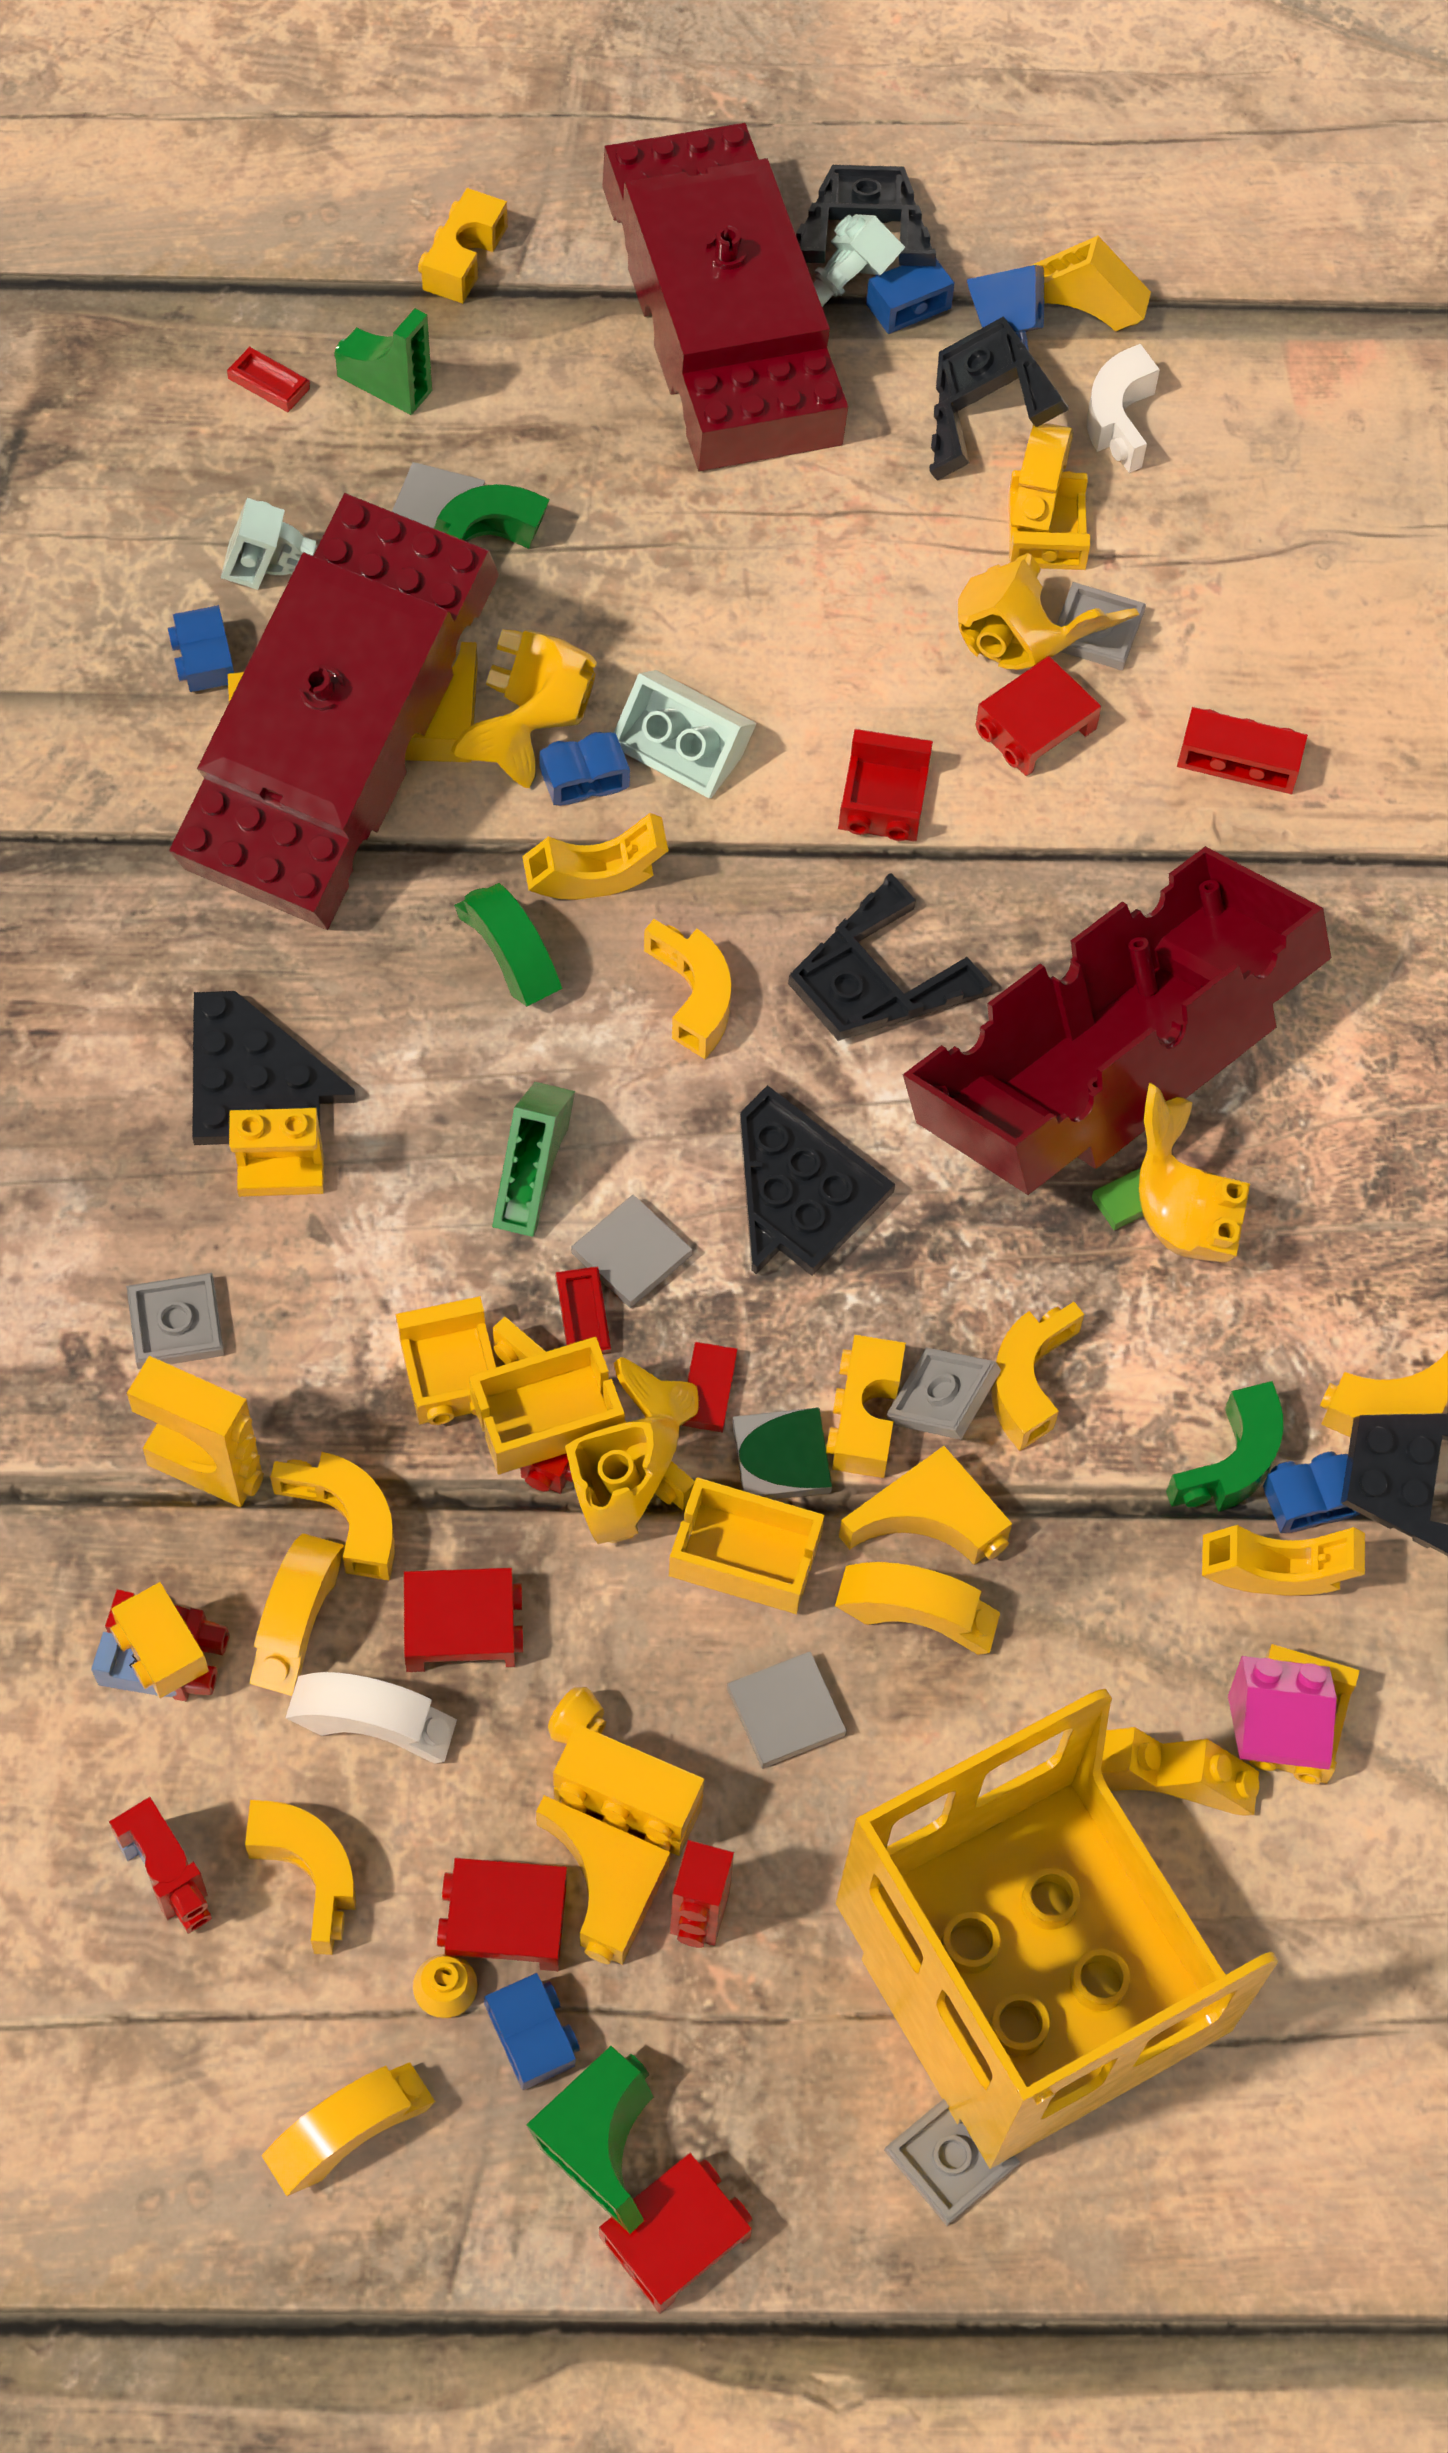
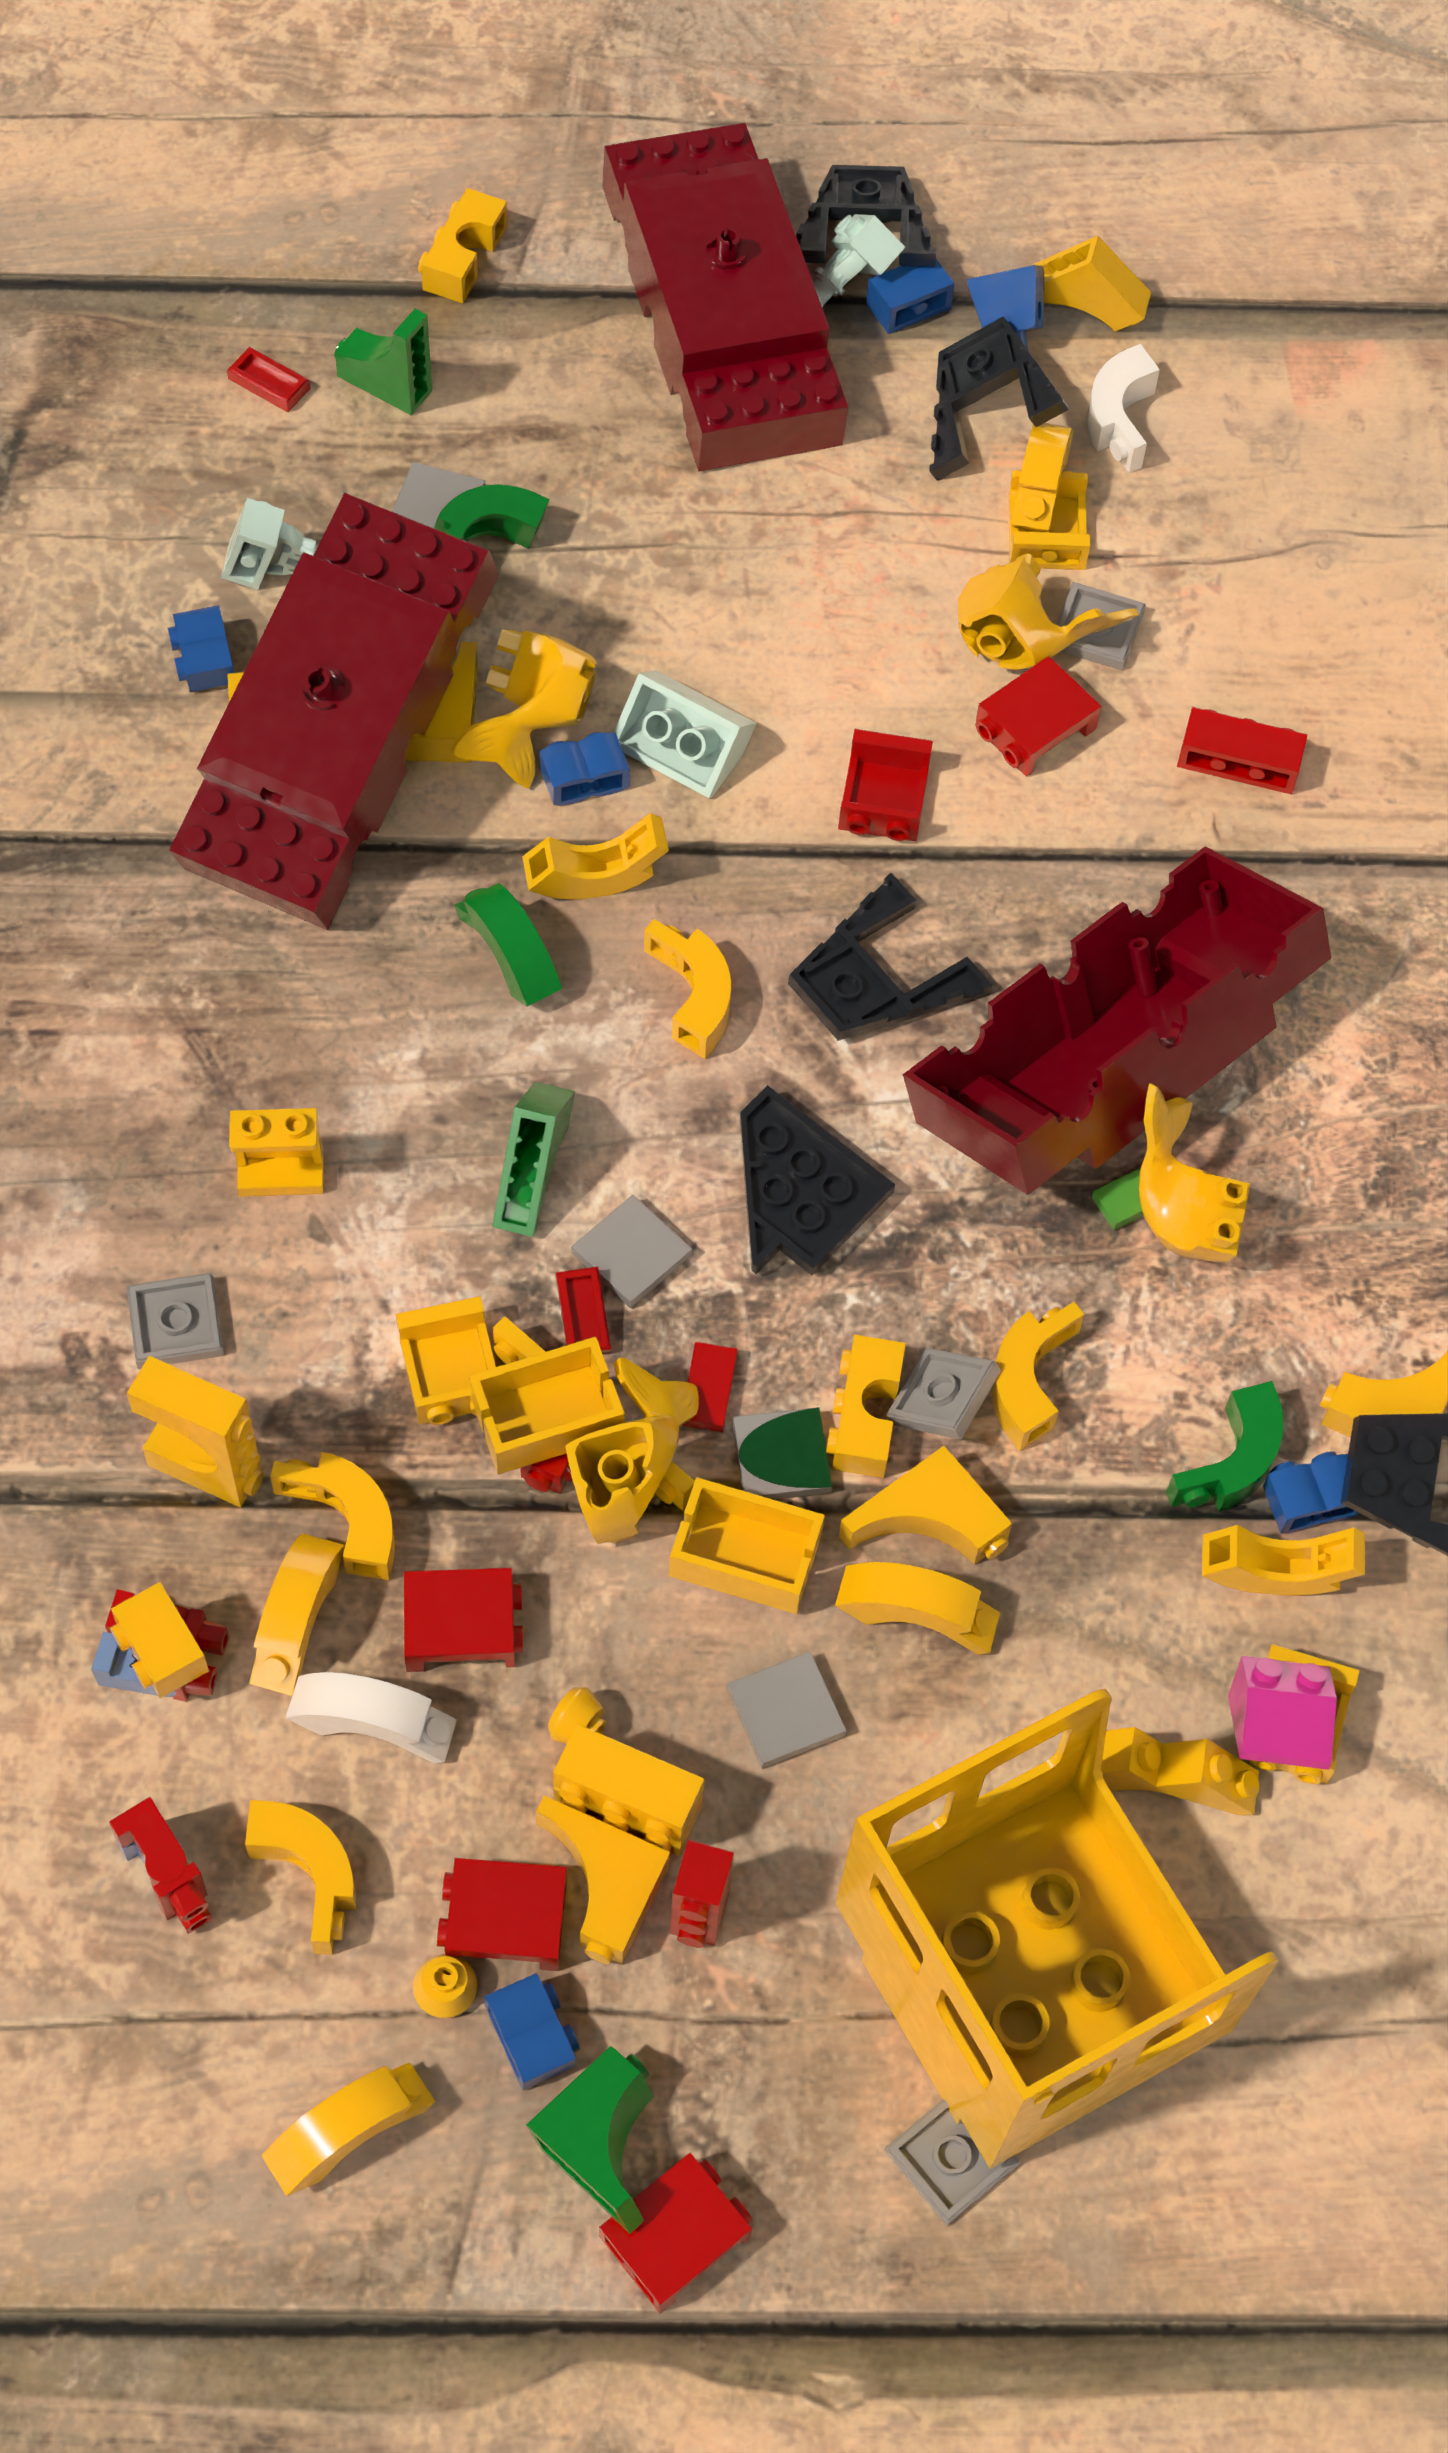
black wing [192,991,356,1145] -> none

